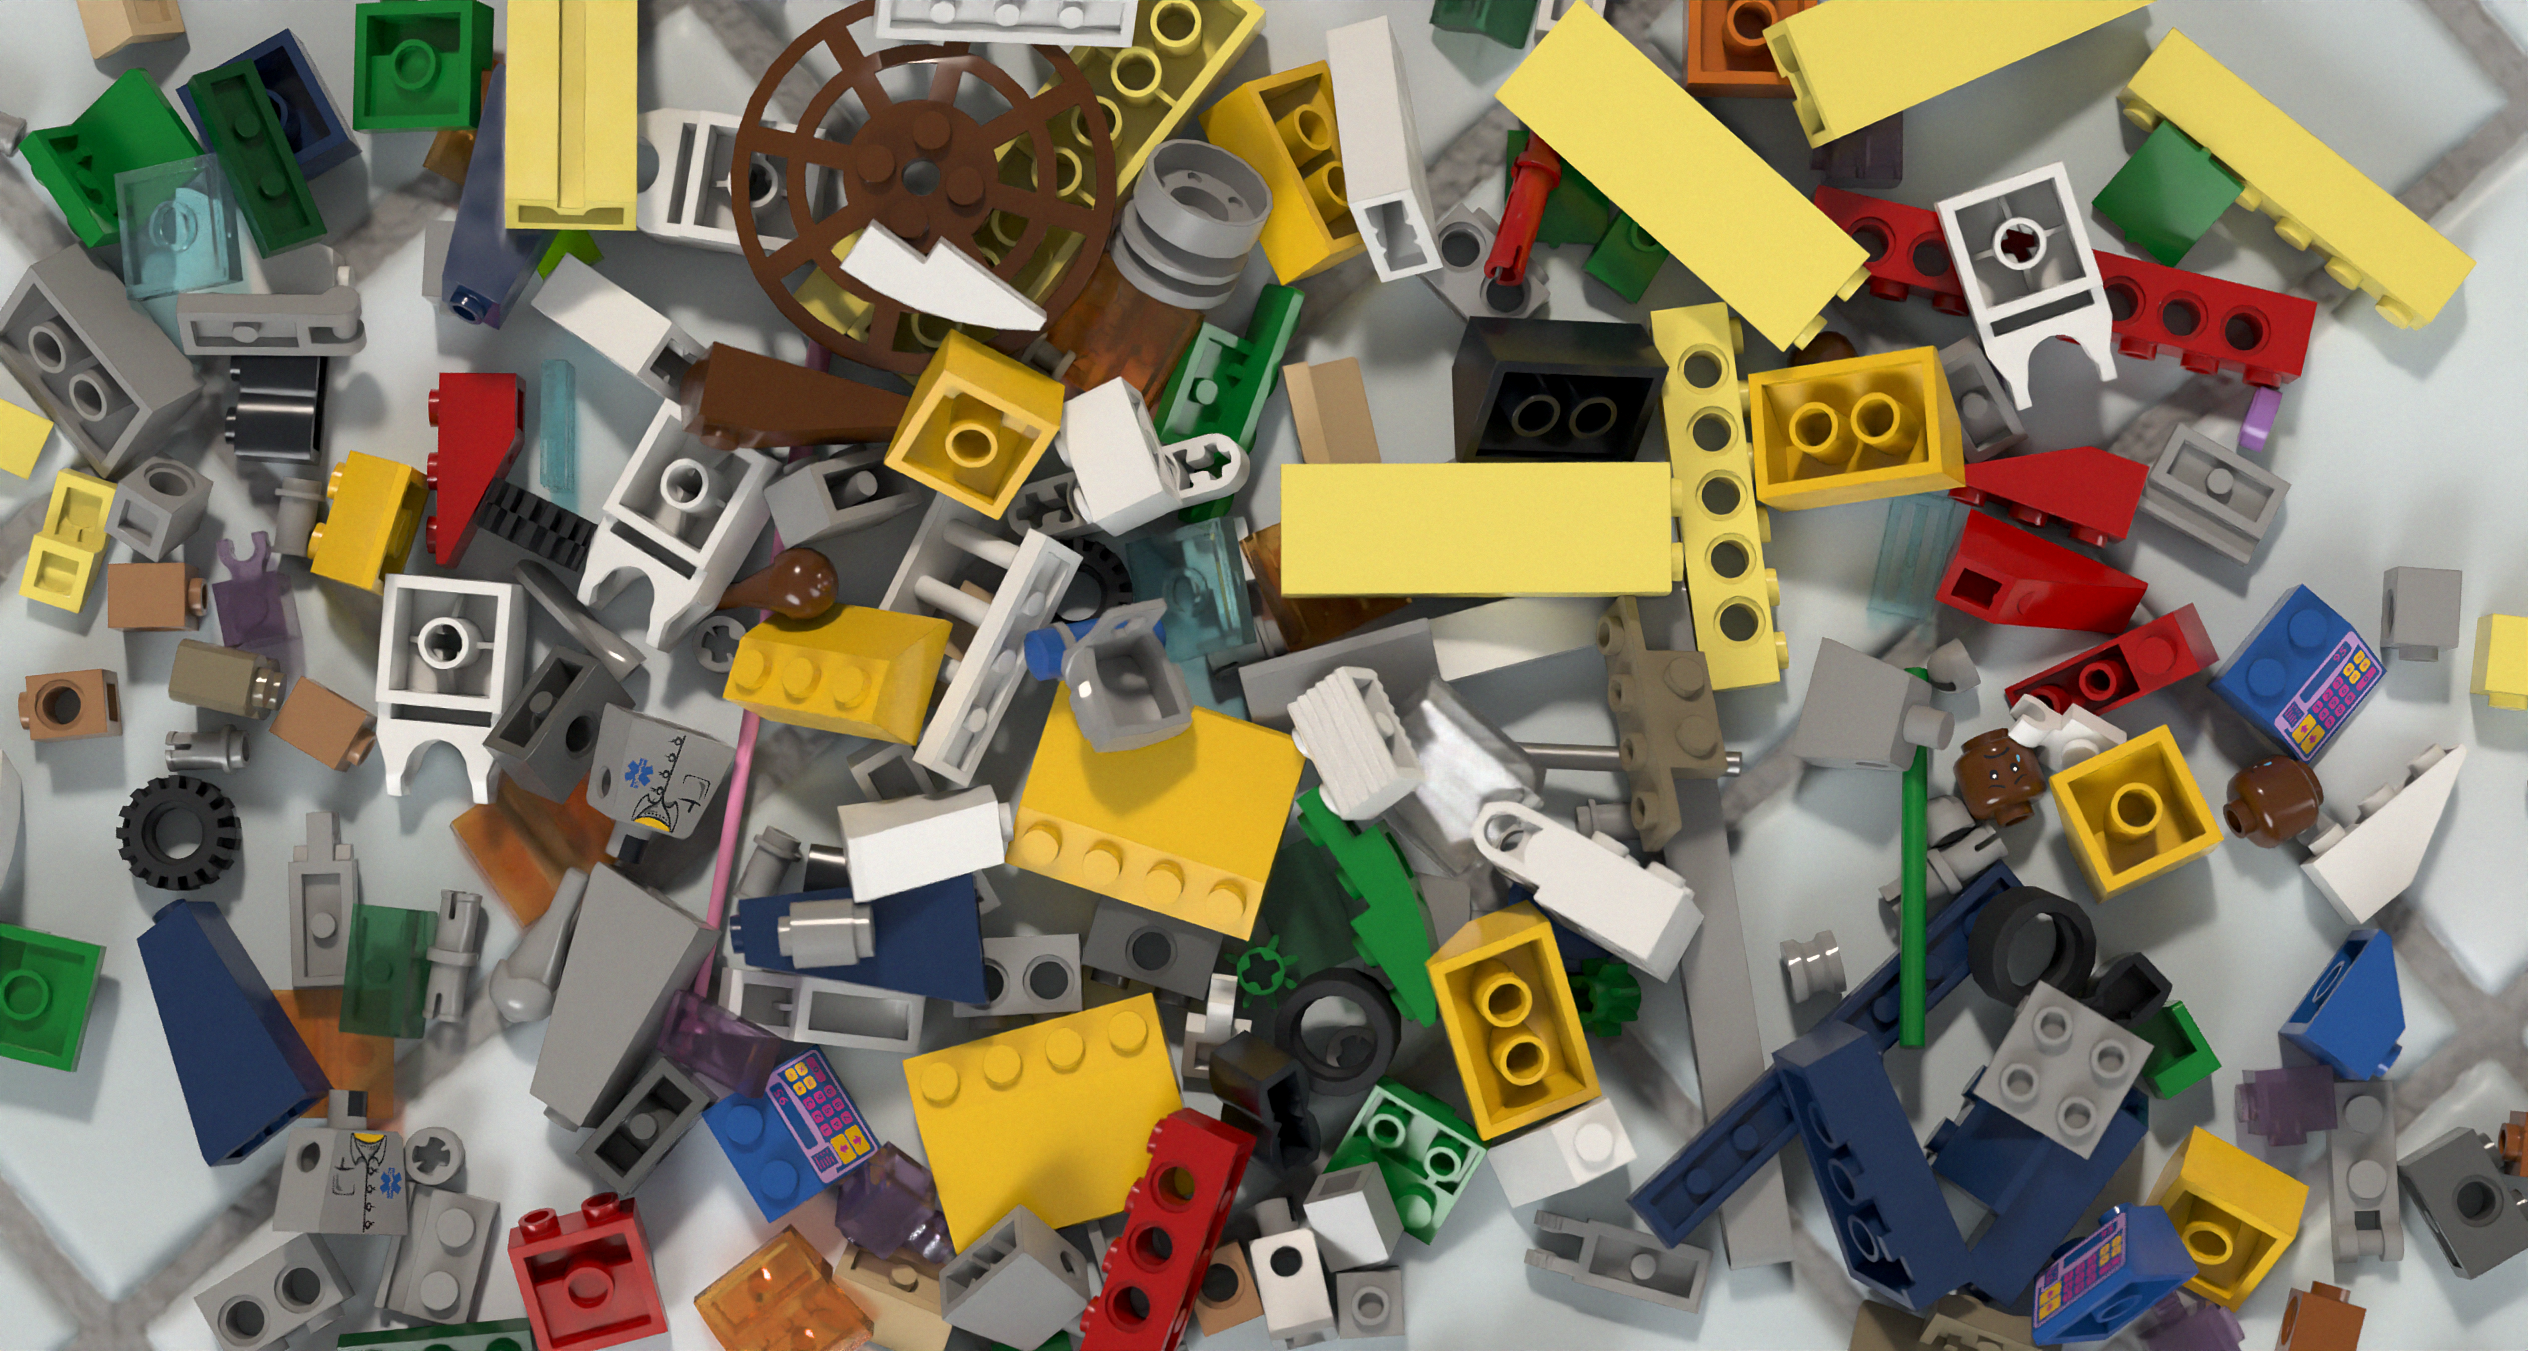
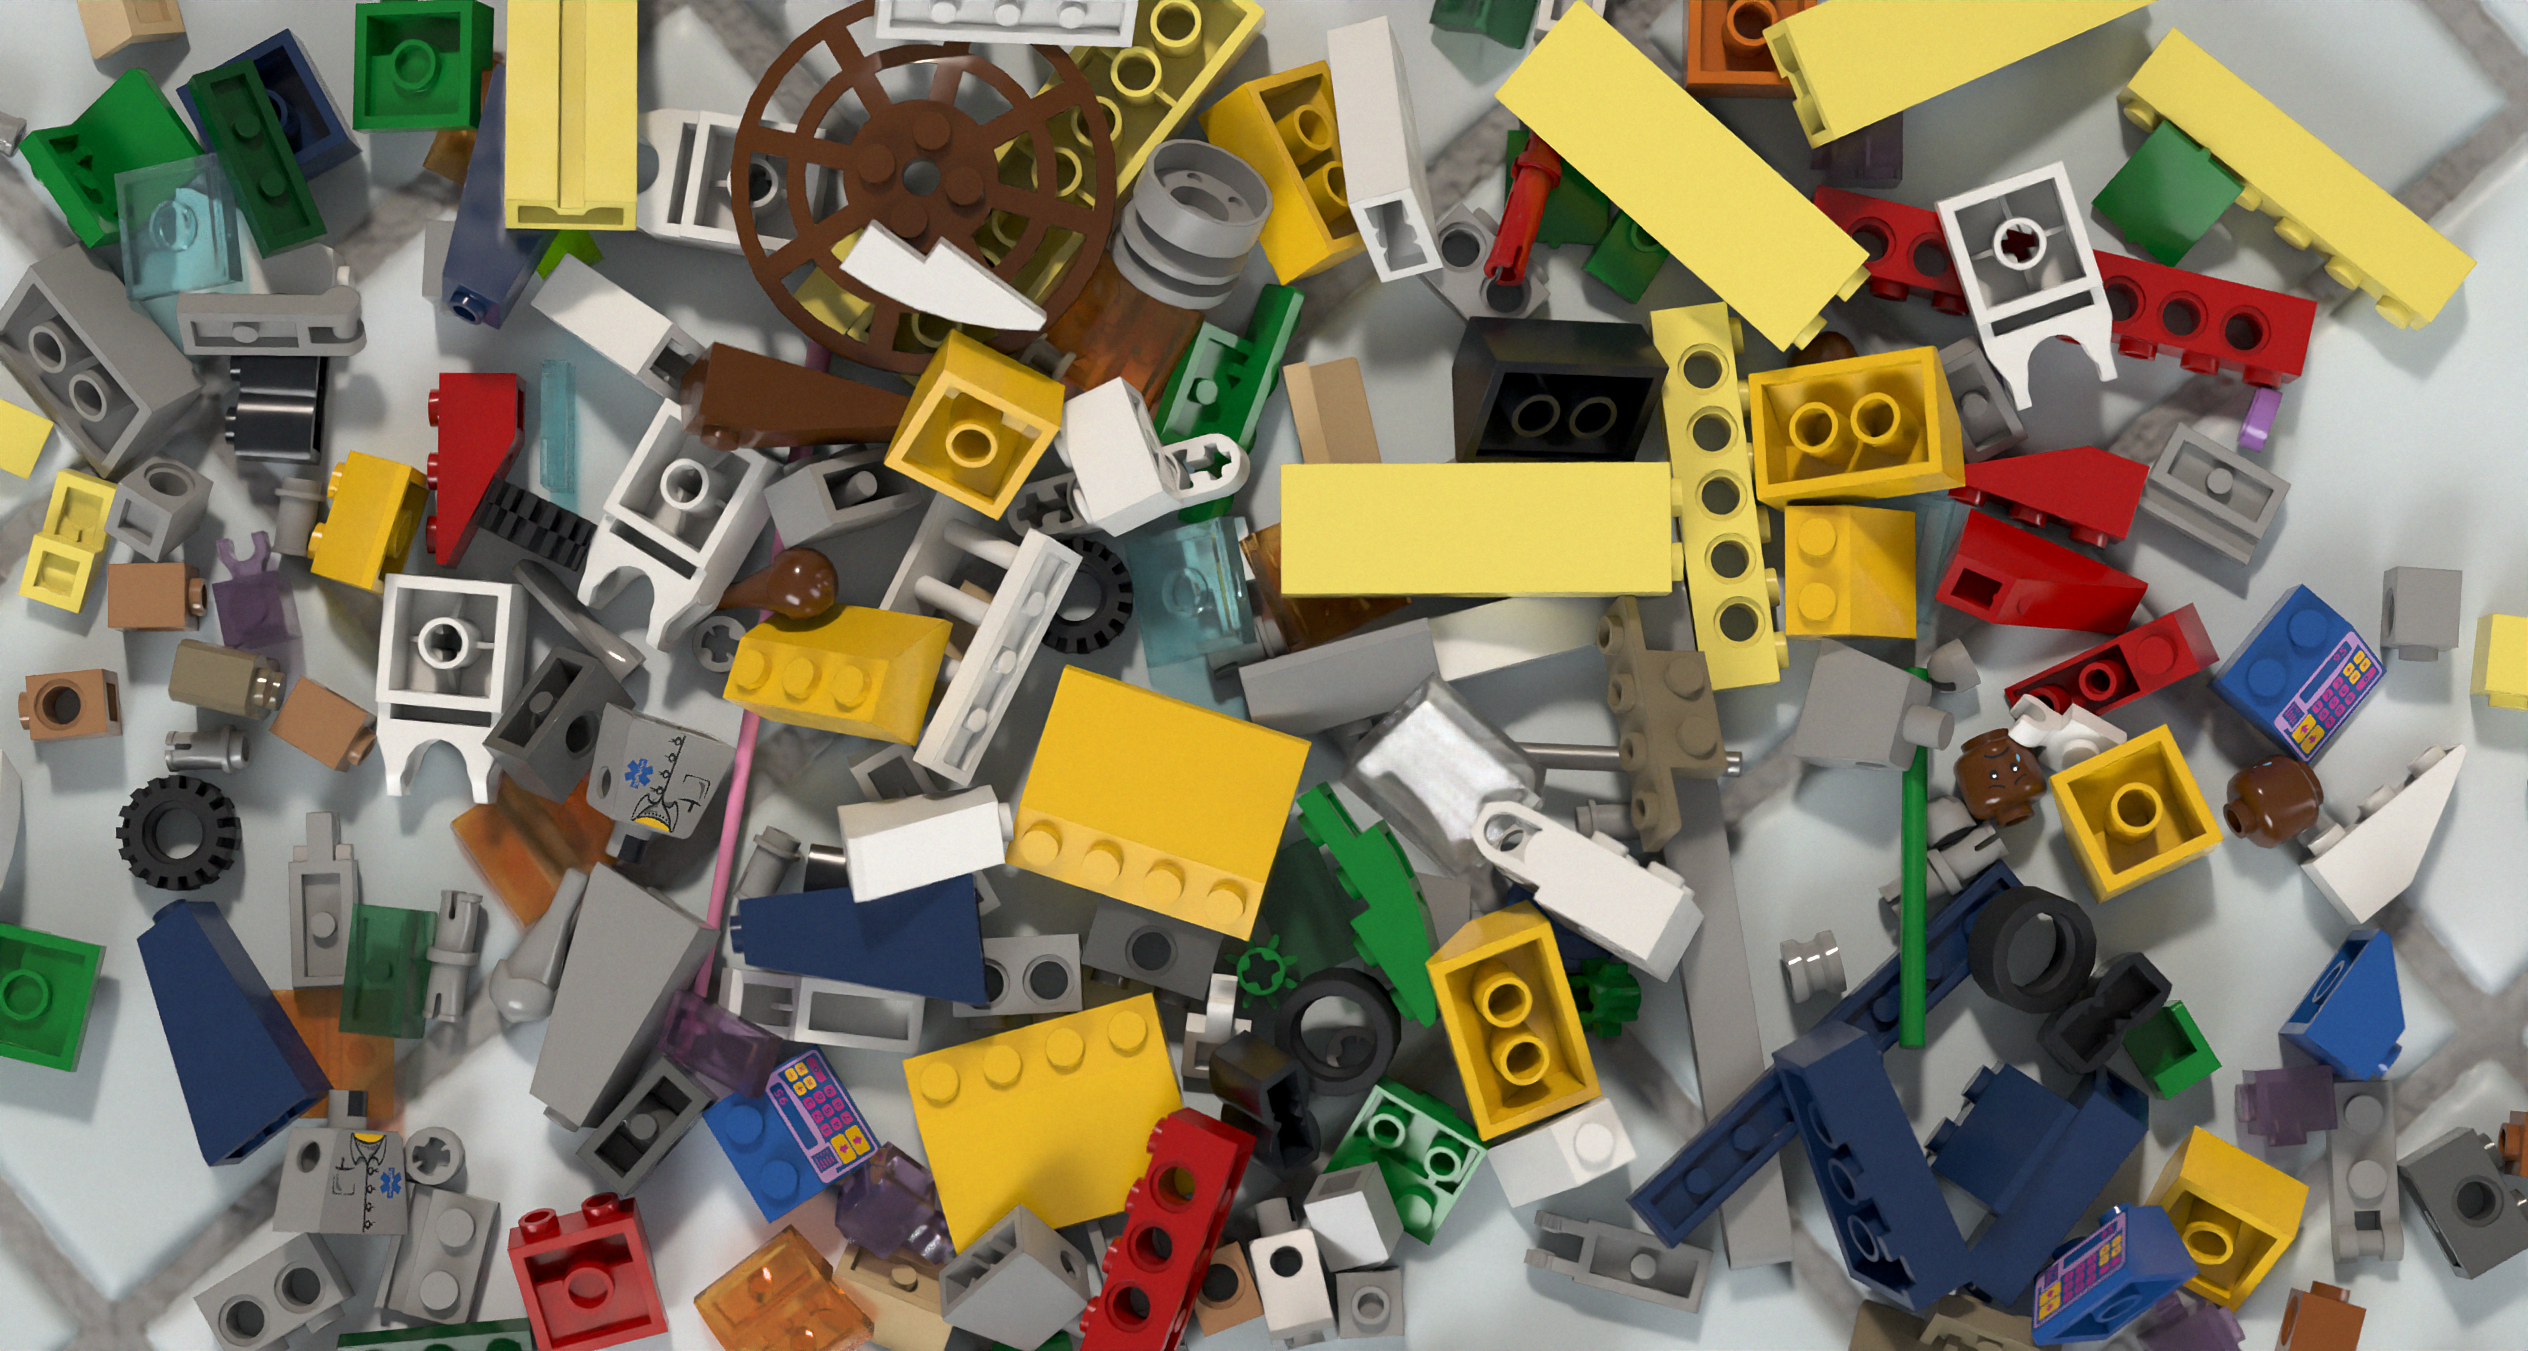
light grey brick [778,898,875,968] -> none
light grey piece [1024,598,1194,752] -> none
white brick [1287,666,1428,821] -> none
light grey hinge [1973,980,2154,1160] -> none
none -> yellow slope [1785,505,1916,641]

